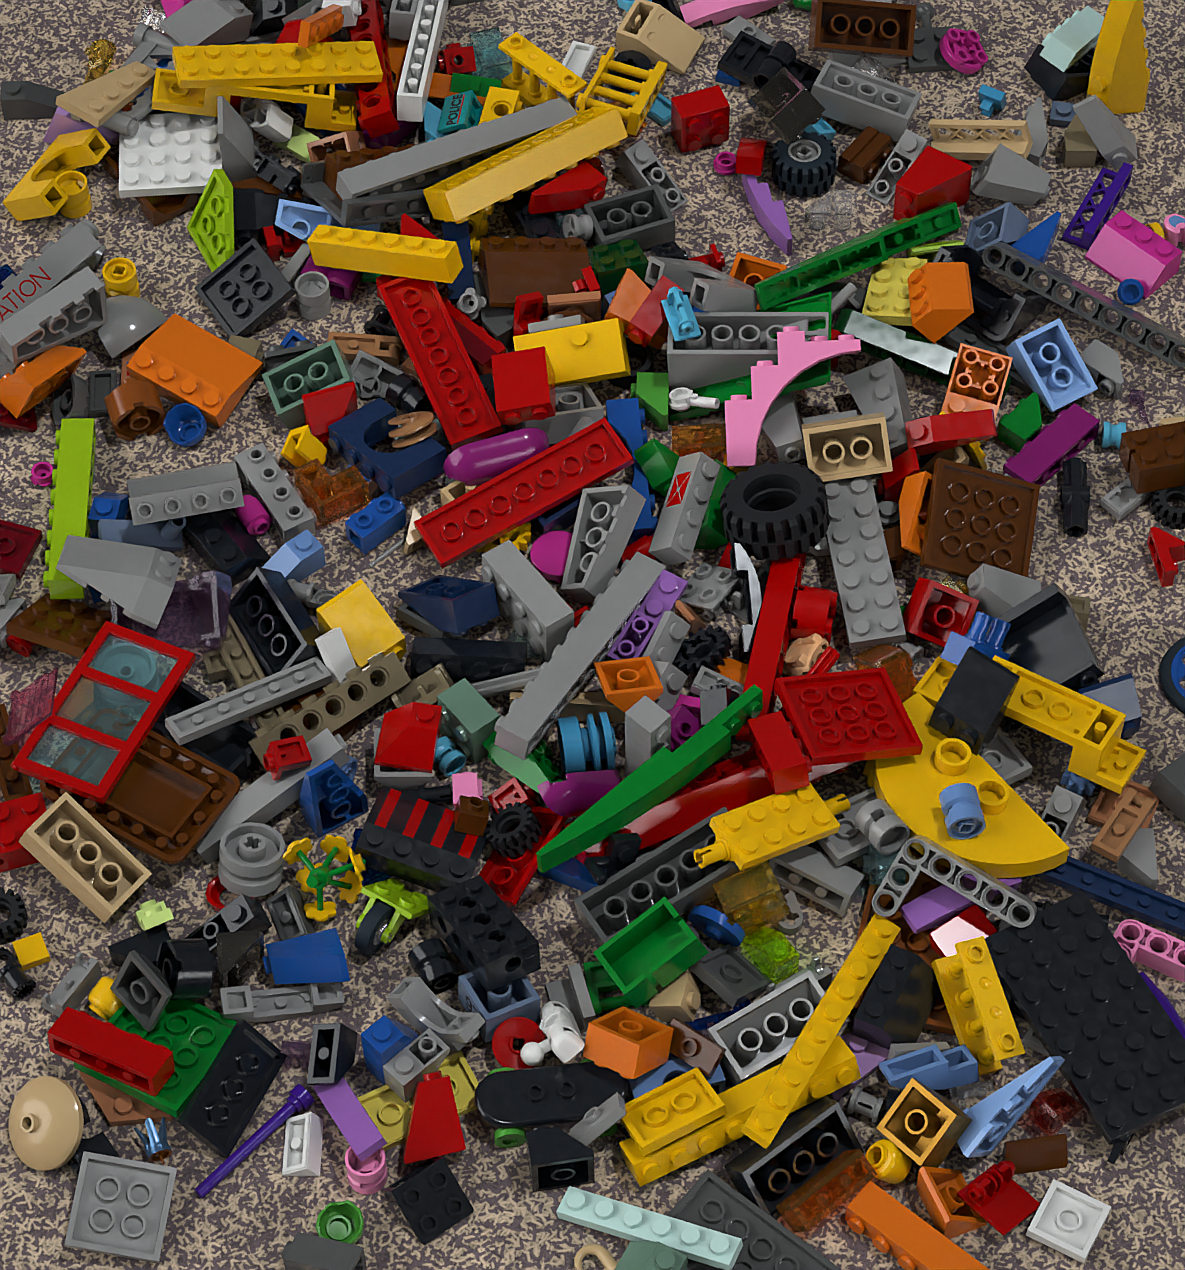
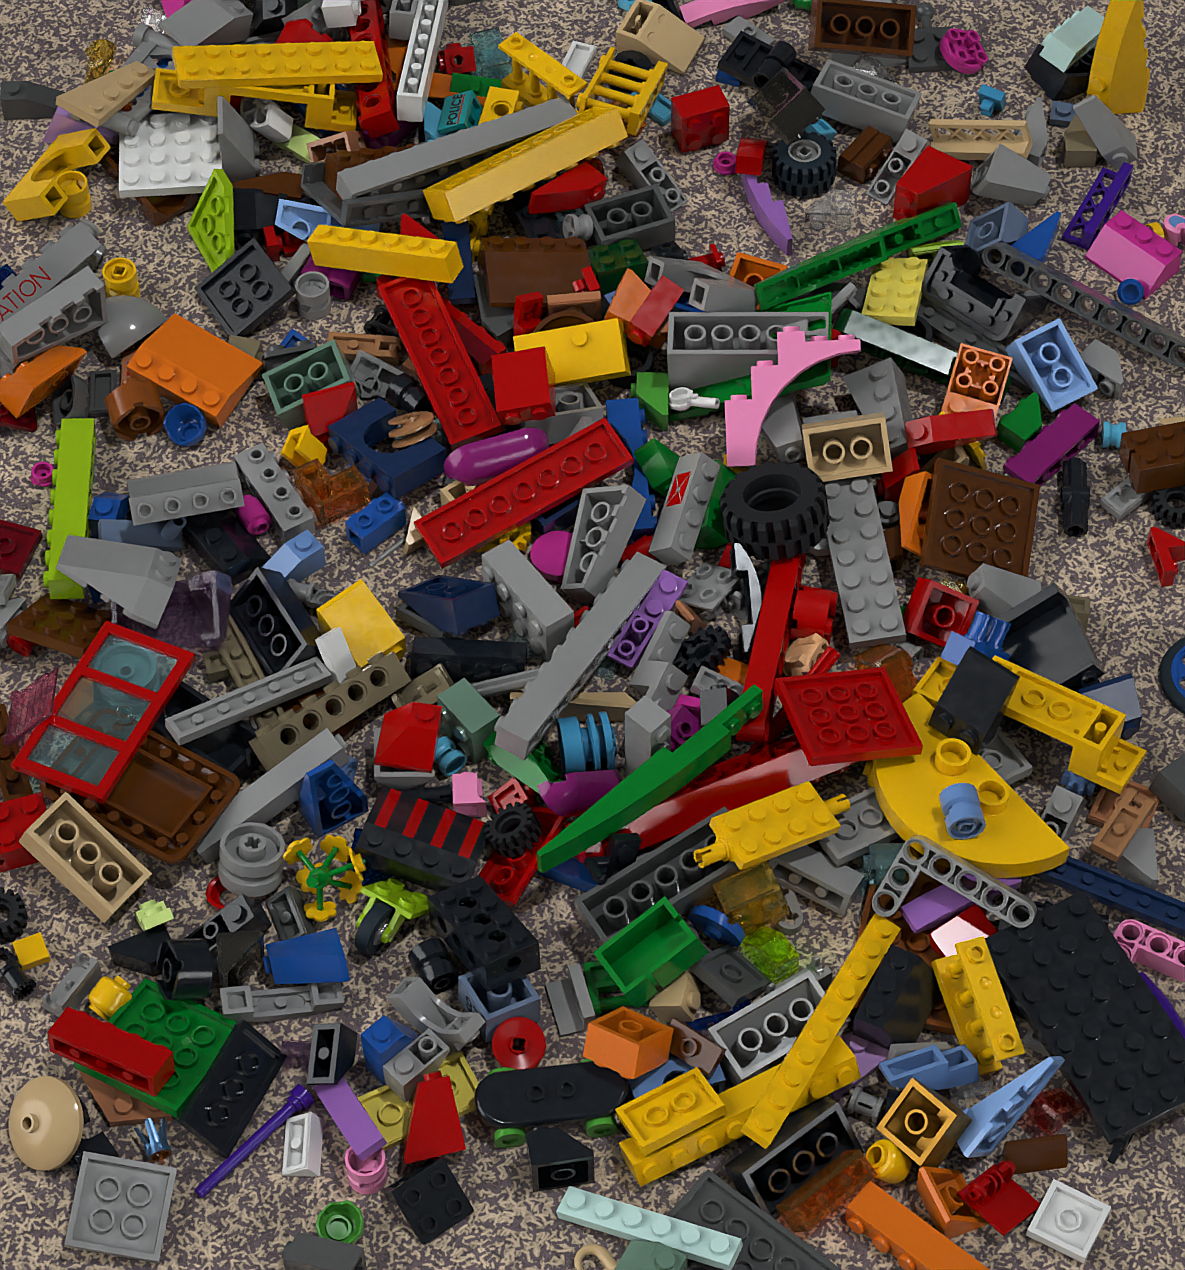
dark grey slope [110,950,173,1033] -> none
black hinge [253,151,301,195] -> none
red bracket [263,735,312,780] -> none
orange plate [298,4,344,48] -> none
reddish brown plate [454,795,489,837] -> none
light grey plate [457,287,487,319] -> none
white piece [520,1001,585,1066] -> none
light grey plate [528,314,585,334] -> none
light grey plate [570,1092,626,1146] -> none
orange slope [593,656,663,713] -> none
medium azure hinge [661,287,702,342] -> none
clear orange slope [672,423,727,459] -> none
red brick [747,711,812,795] -> none
light grey wheel [855,799,910,855] -> none
orange slope [907,262,974,343] -> none
clear purple hand [1128,389,1149,425] -> none

